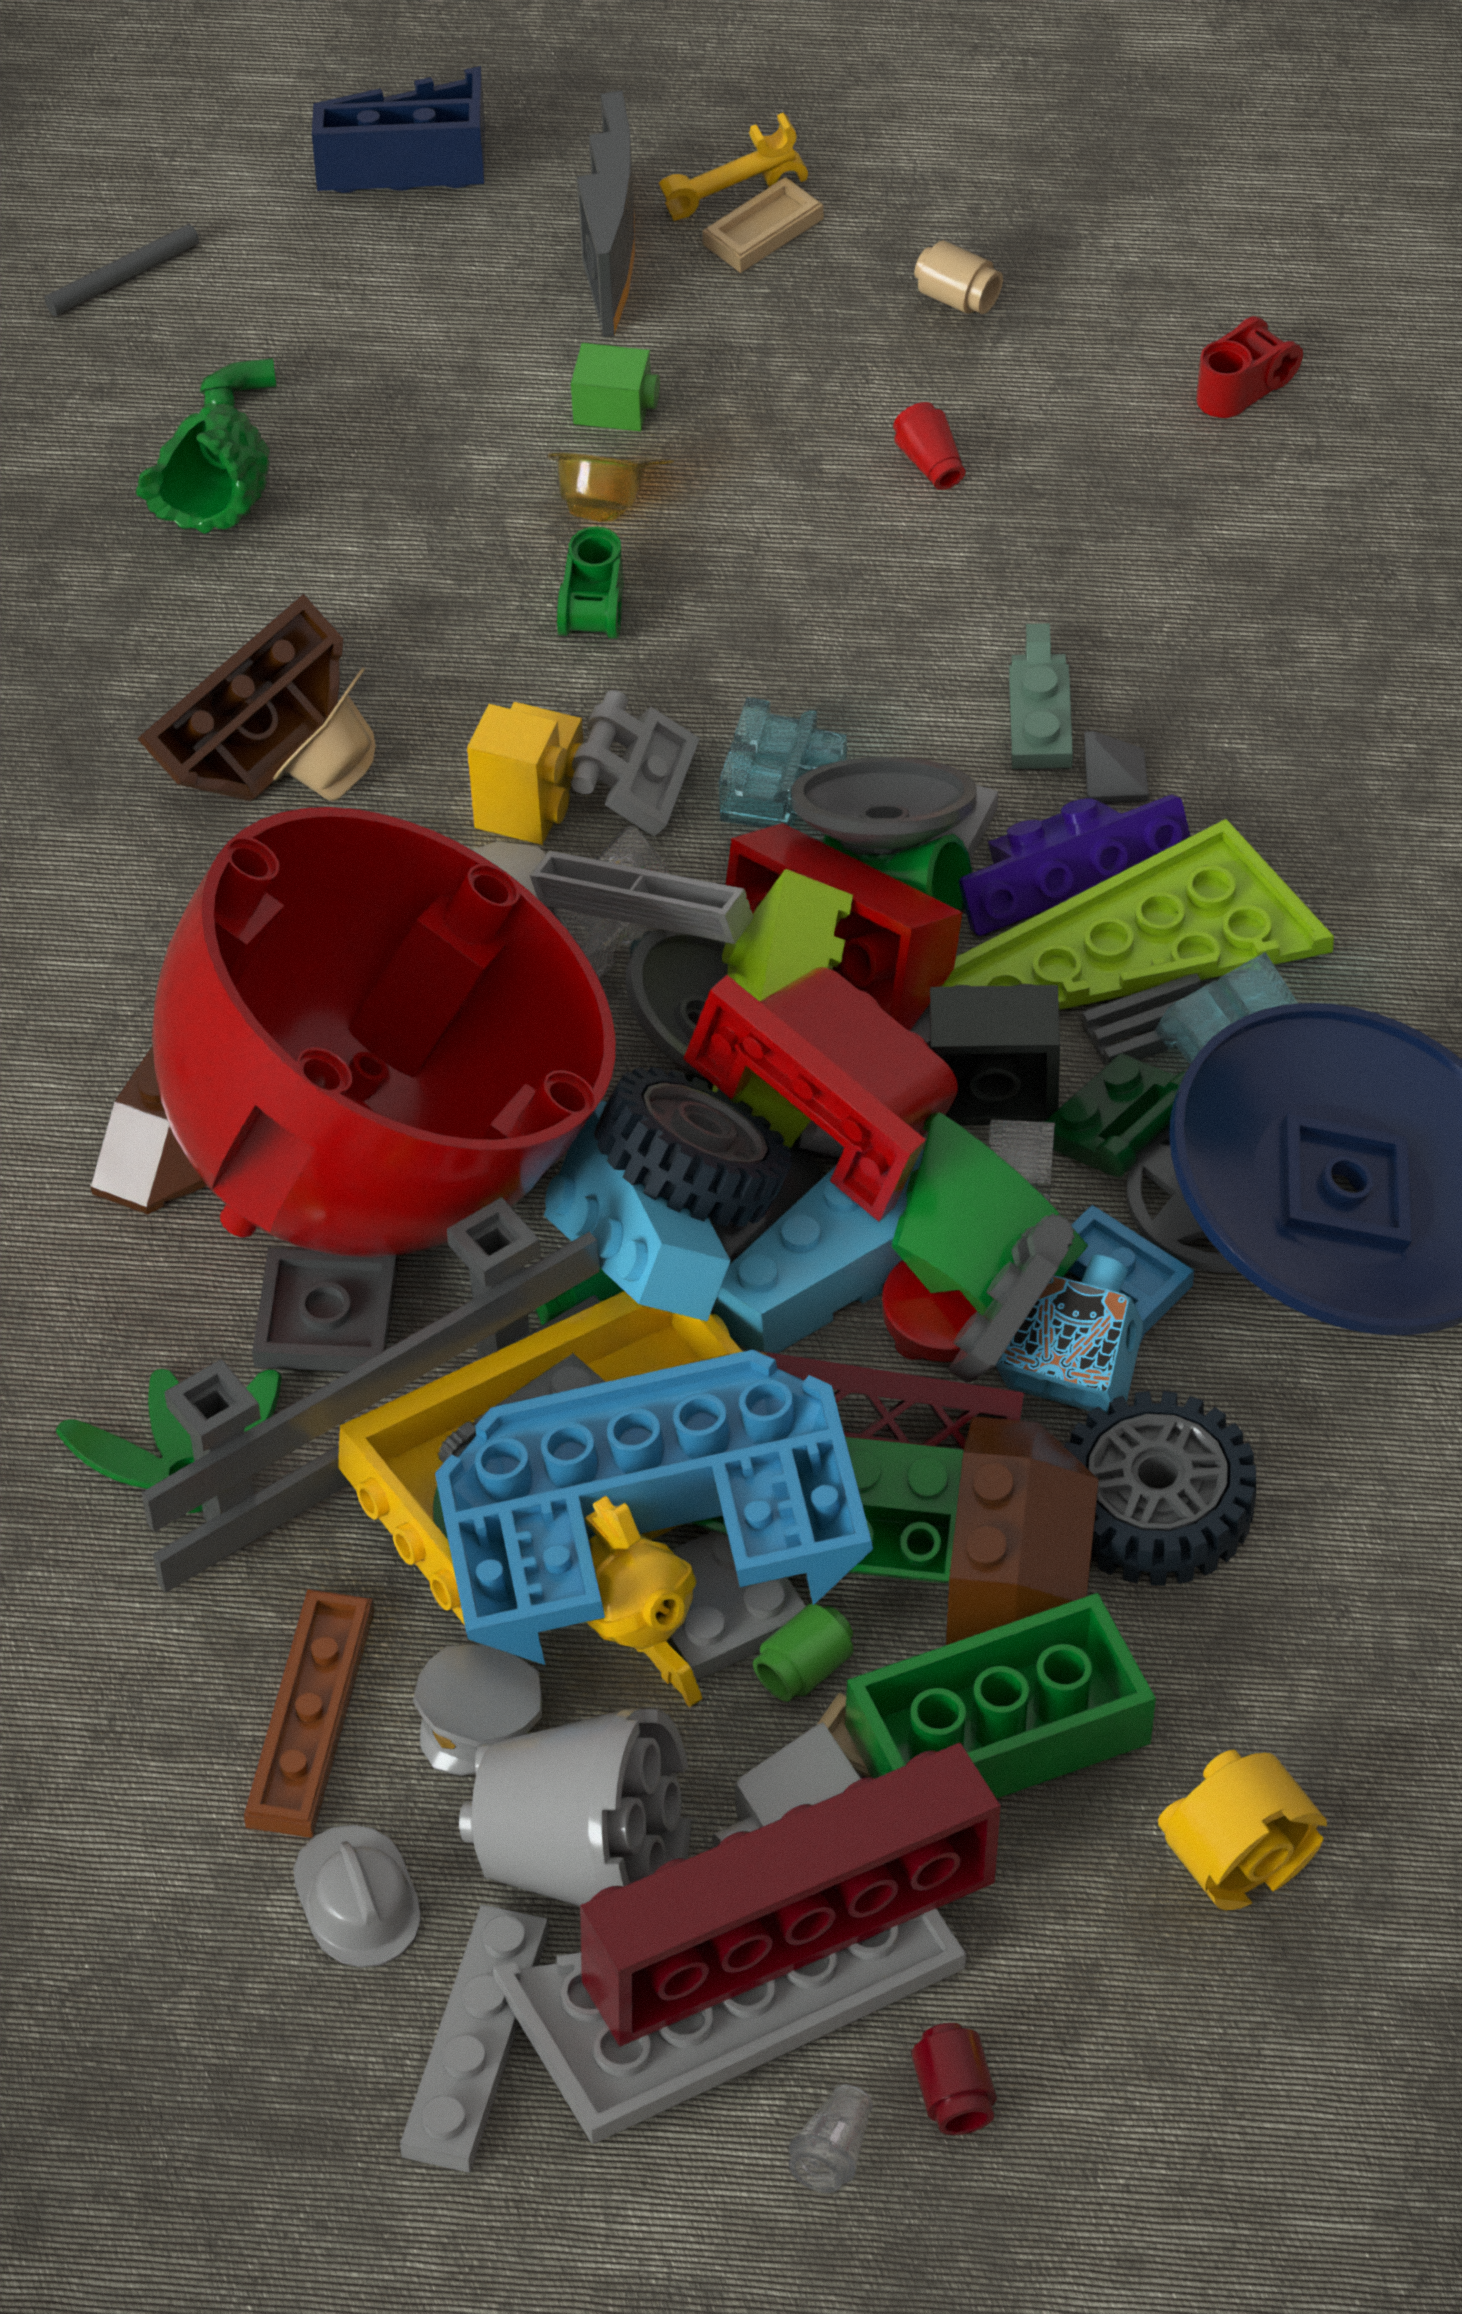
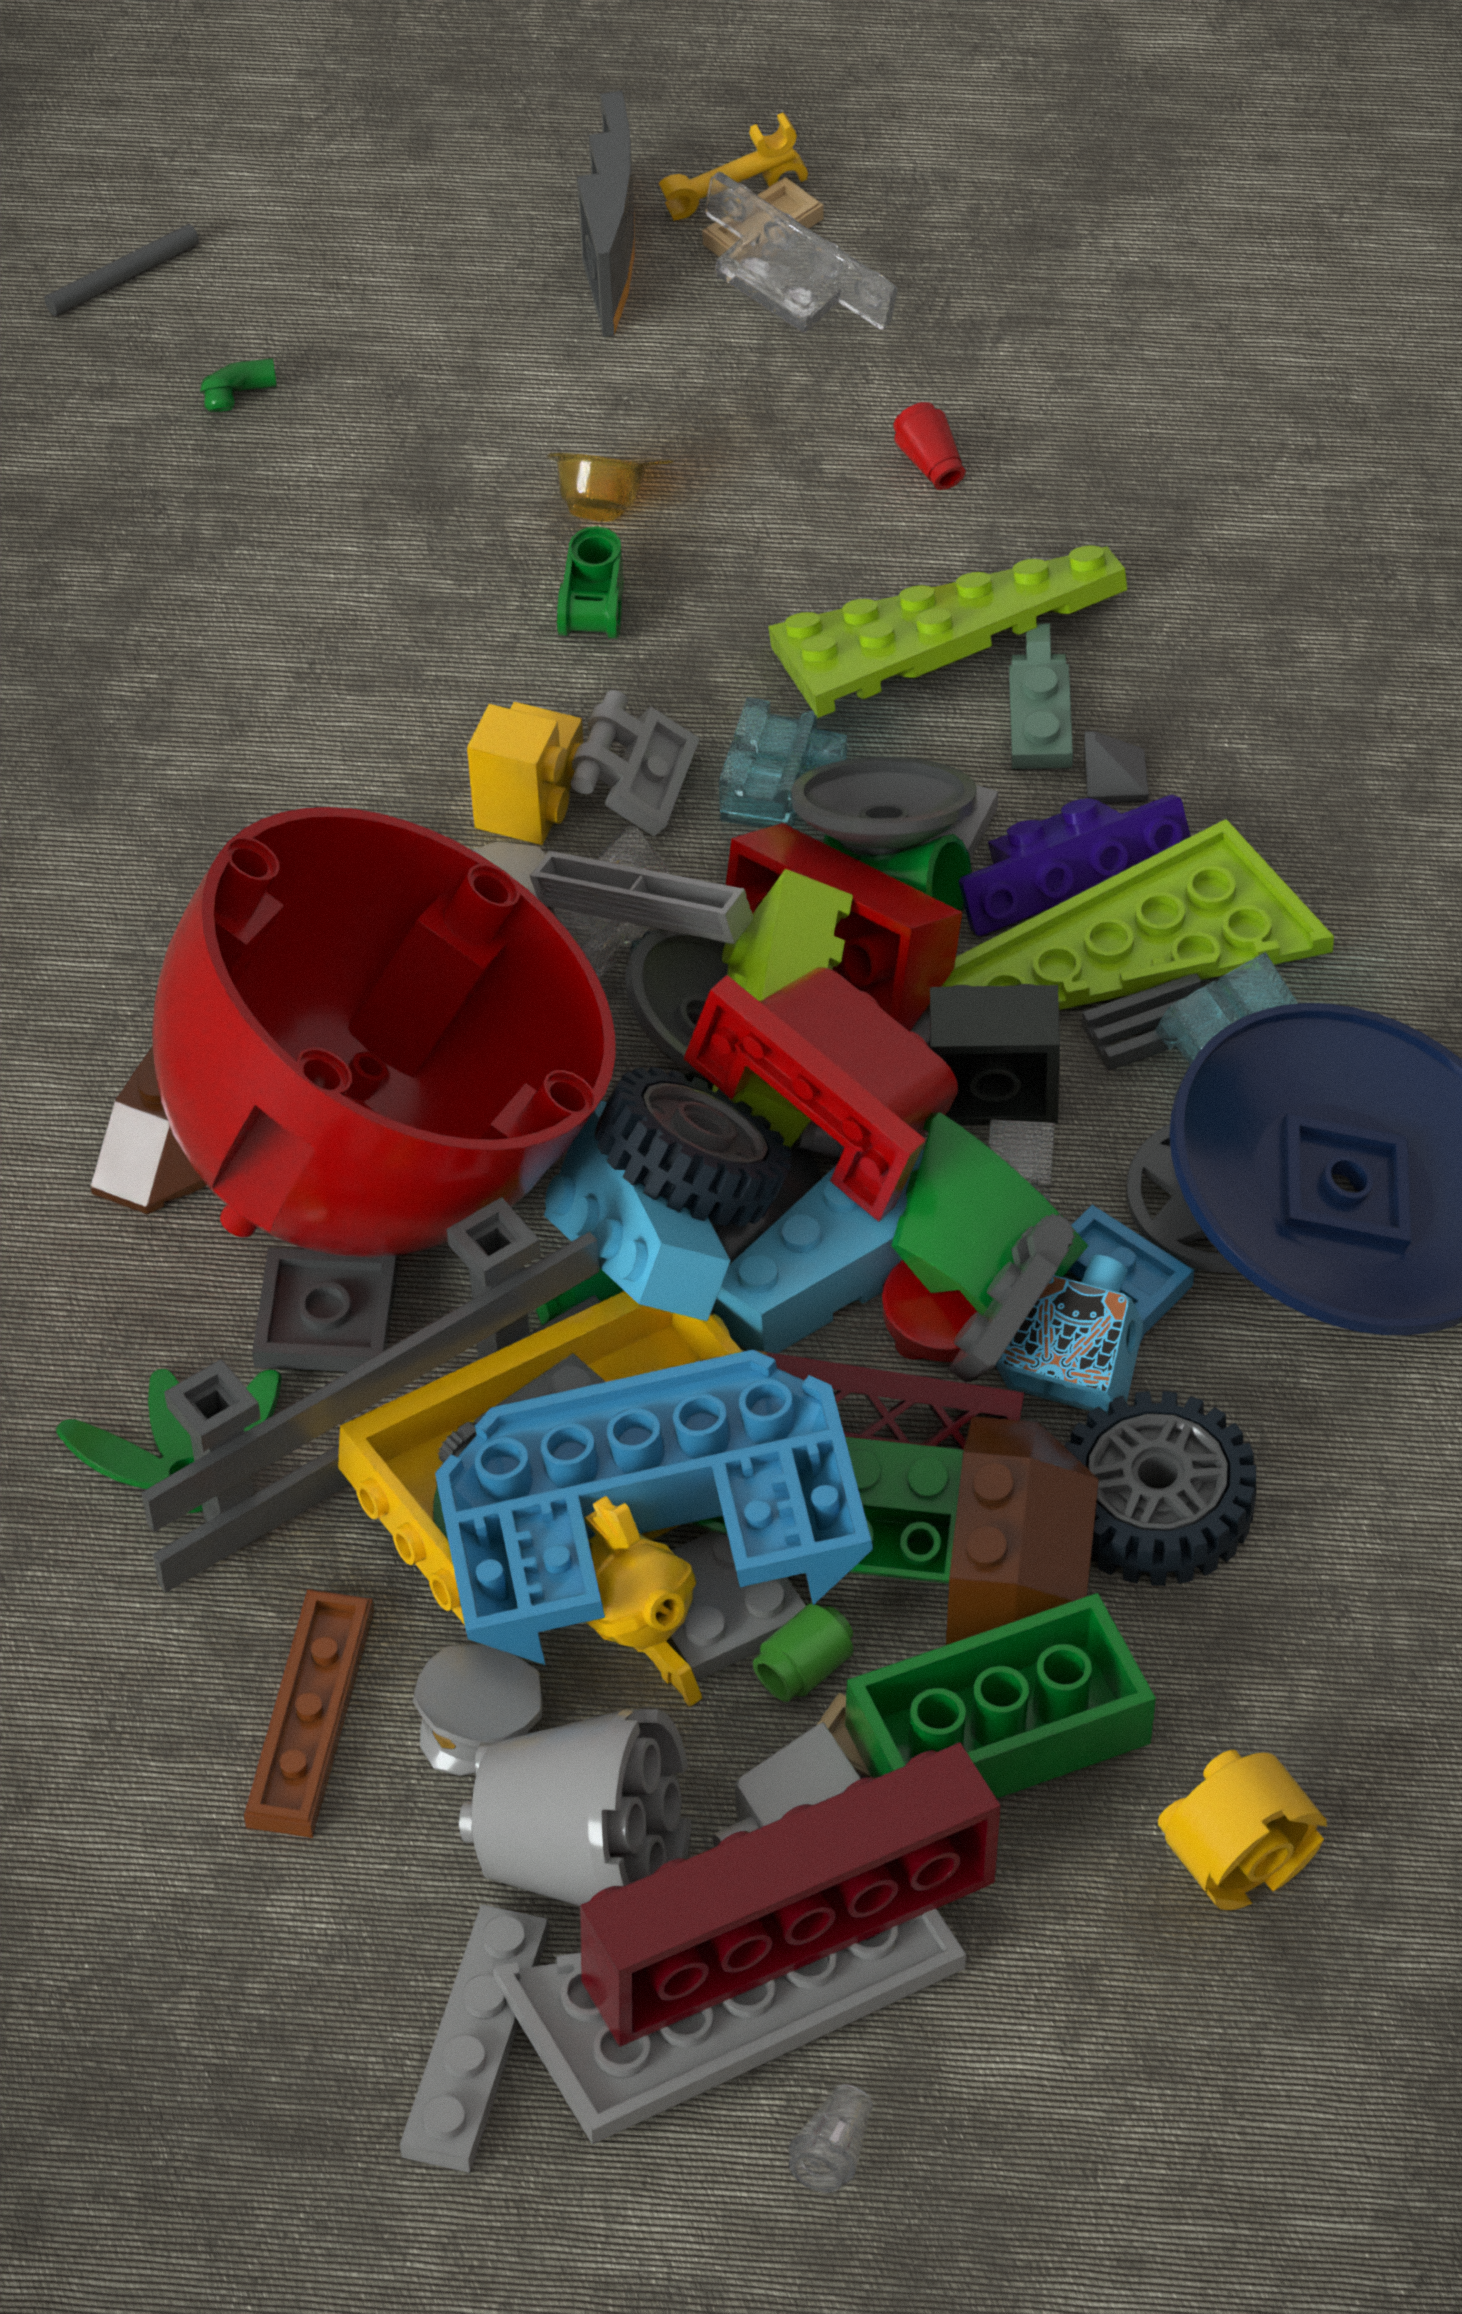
green hair [136,403,270,534] -> none
reddish brown wedge [137,594,344,801] -> none
tan piece [273,667,376,801] -> none
light grey piece [293,1825,421,1968] -> none
dark blue wedge [312,66,485,193] -> none
bright green brick [571,343,660,432] -> none
dark red brick [911,2023,997,2135] -> none
tan brick [914,240,1003,314] -> none
dark green plate [1038,1053,1186,1177] -> none
red piece [1196,316,1303,418] -> none
none -> clear bracket [705,172,897,334]
none -> lime wing [768,545,1128,718]

